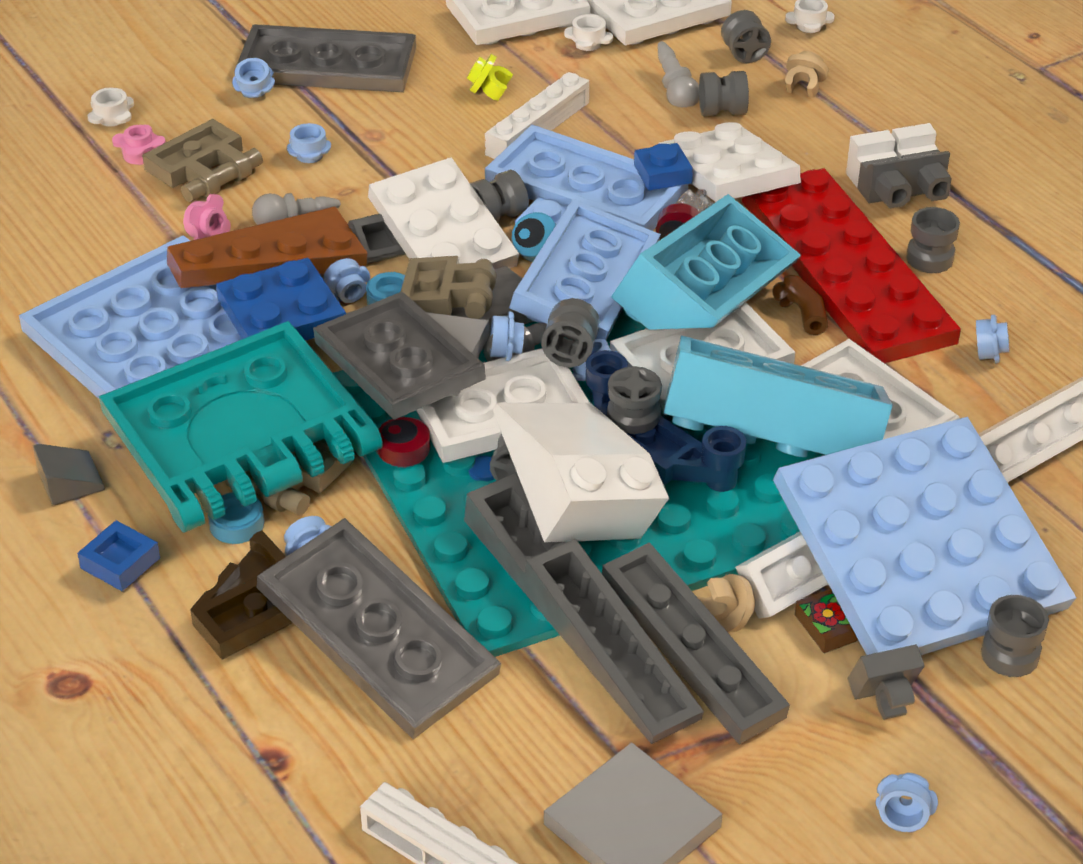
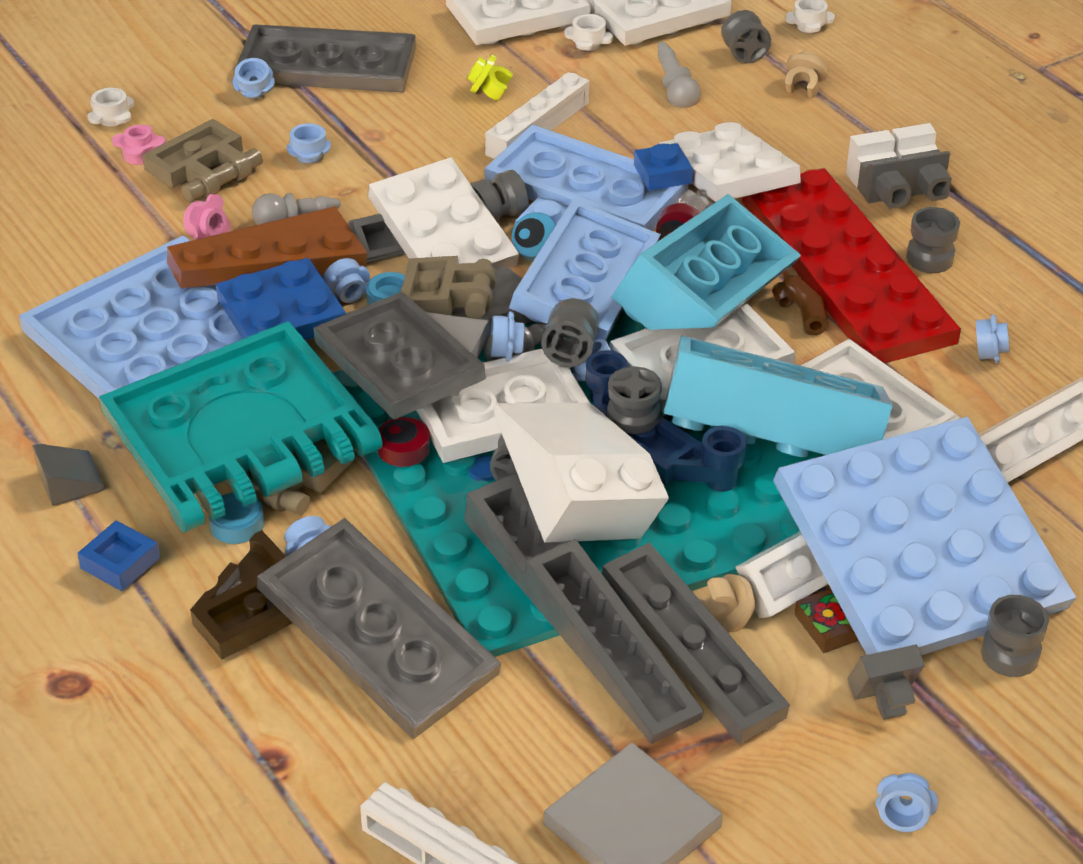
dark grey wheel [699,71,749,117] -> none

